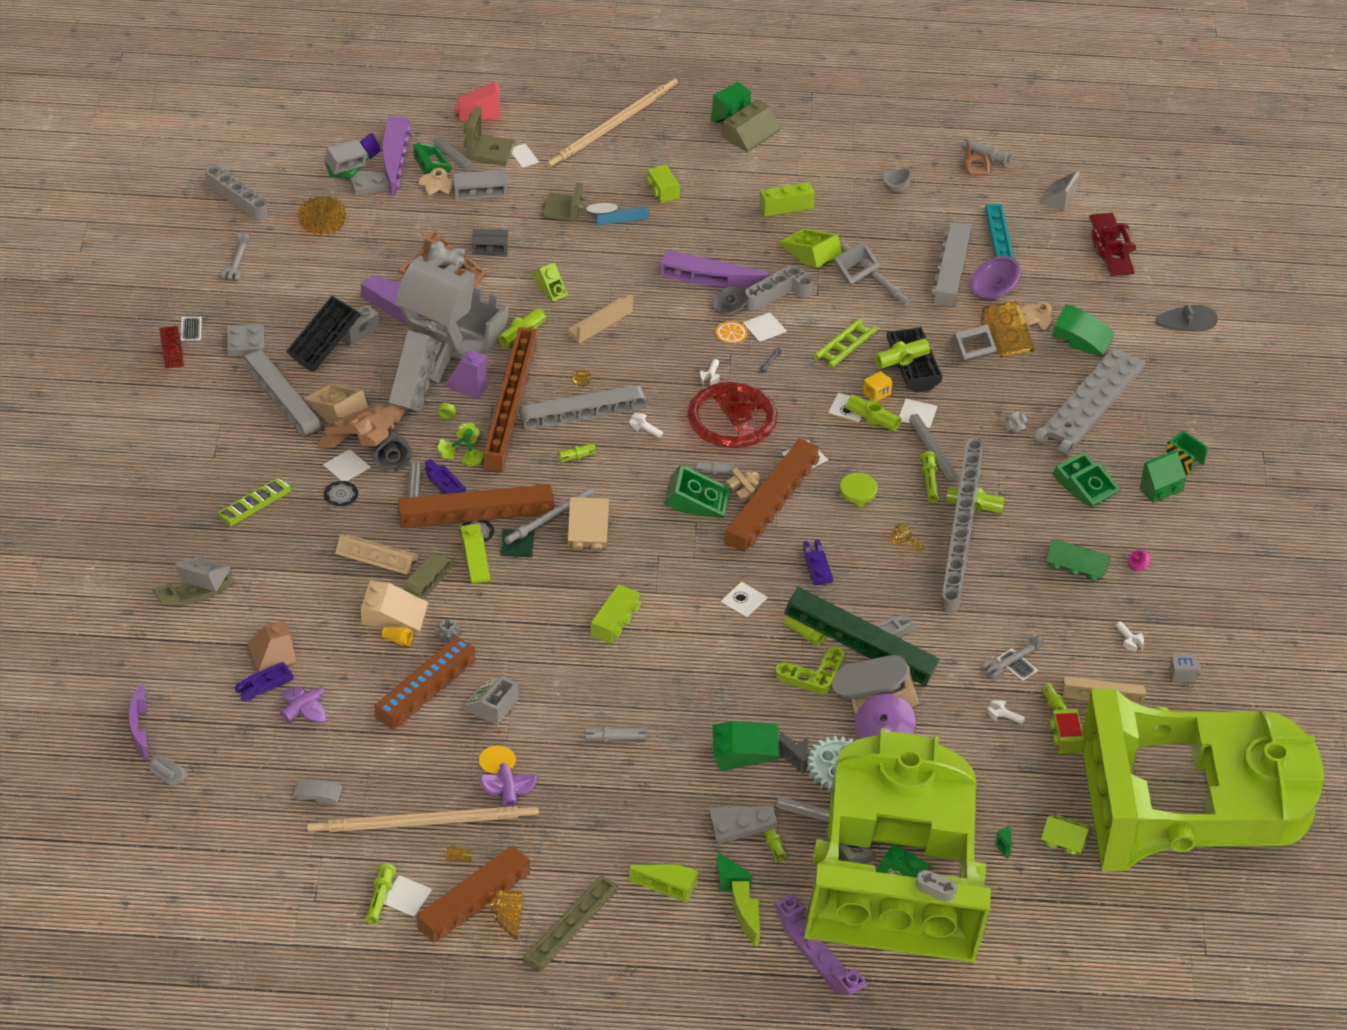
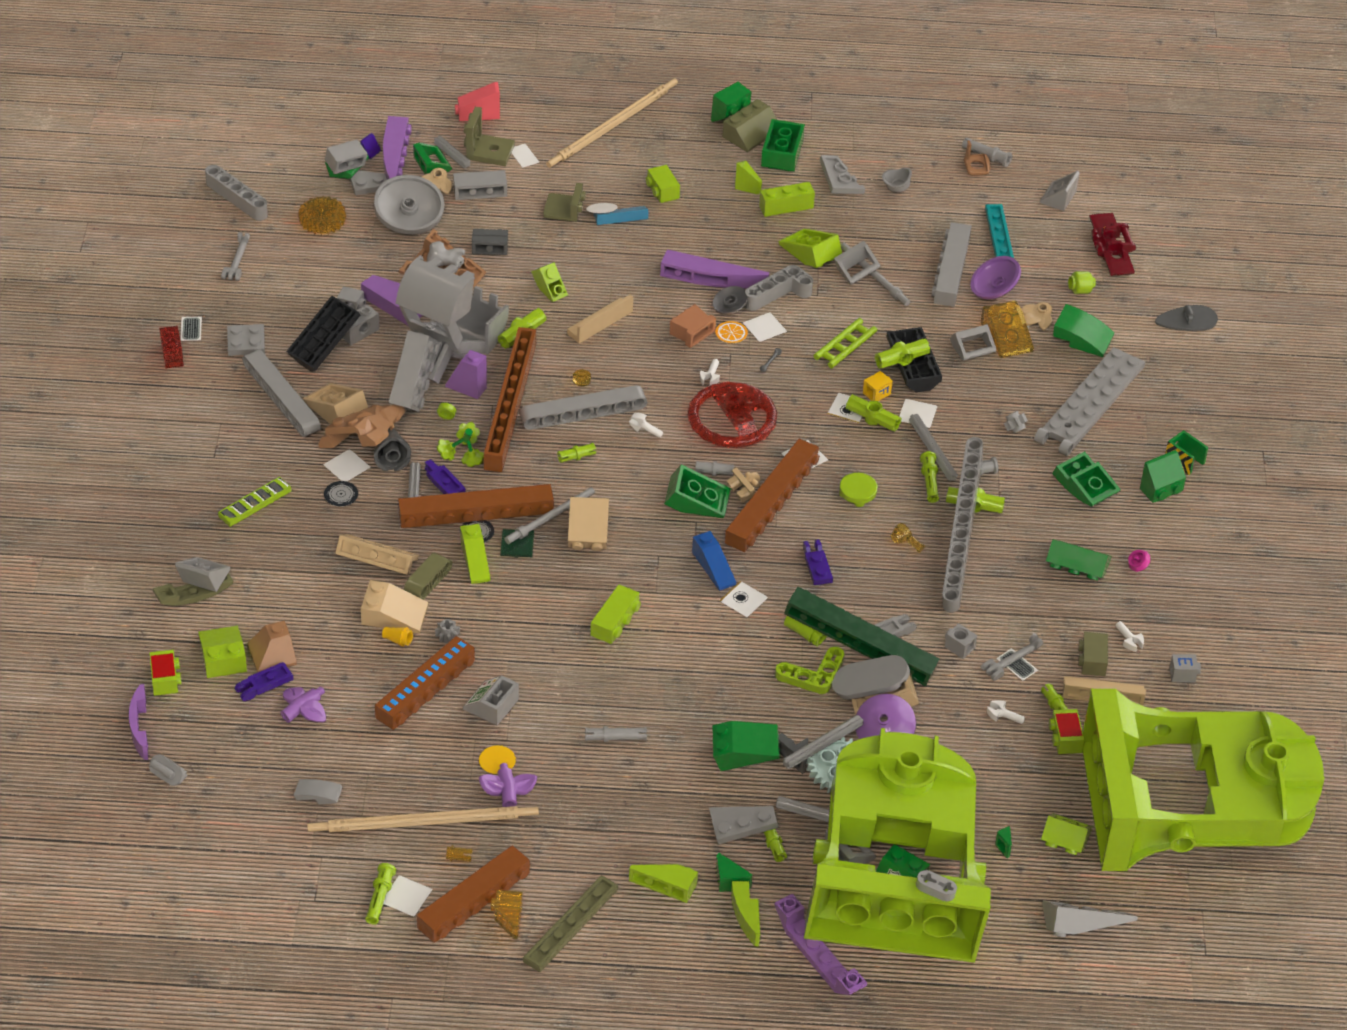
none -> brick [149,650,181,696]
none -> lime slope [198,625,247,678]
none -> light grey brick [337,286,366,310]
none -> light grey dish [374,175,444,234]
none -> nougat hips [670,304,716,348]
none -> blue slope [692,531,737,591]
none -> lime slope [735,161,762,195]
none -> green brick [761,119,805,172]
none -> light grey axle [783,715,863,769]
none -> light grey wing [820,155,865,194]
none -> light grey brick [945,623,977,659]
none -> light grey bush [980,457,998,476]
none -> light grey wedge [1042,900,1138,937]
none -> lime head [1068,271,1096,294]
none -> olive brick [1078,632,1108,676]

